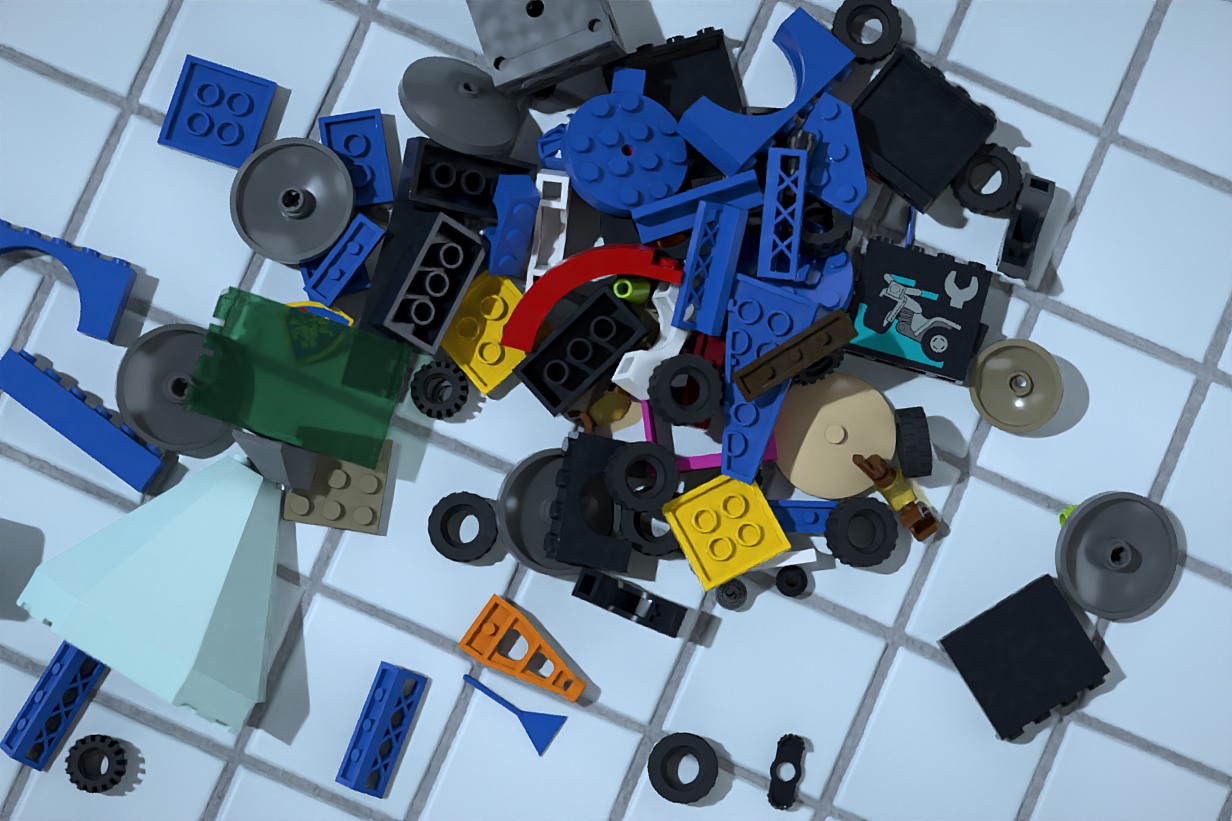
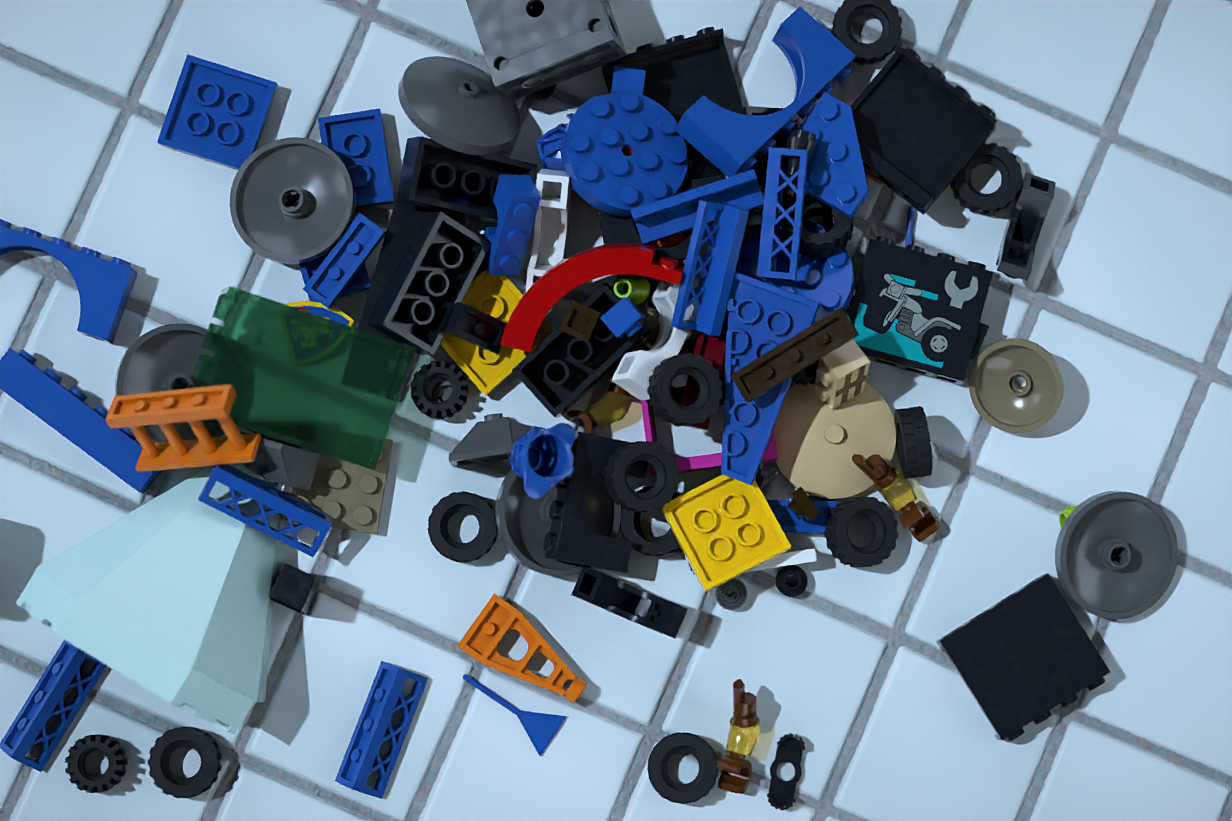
none -> orange fence [105,384,262,472]
none -> black tyre [147,727,222,798]
none -> blue fence [198,464,332,557]
none -> black piece [269,564,320,616]
none -> black plate [446,302,507,354]
none -> dark grey slope [448,413,513,467]
none -> blue piece [509,423,576,499]
none -> dark brown plate [559,300,602,343]
none -> blue plate [601,297,645,339]
none -> reddish brown piece [716,679,760,794]
none -> dark brown plate [788,487,820,522]
none -> tan brick [814,339,870,410]

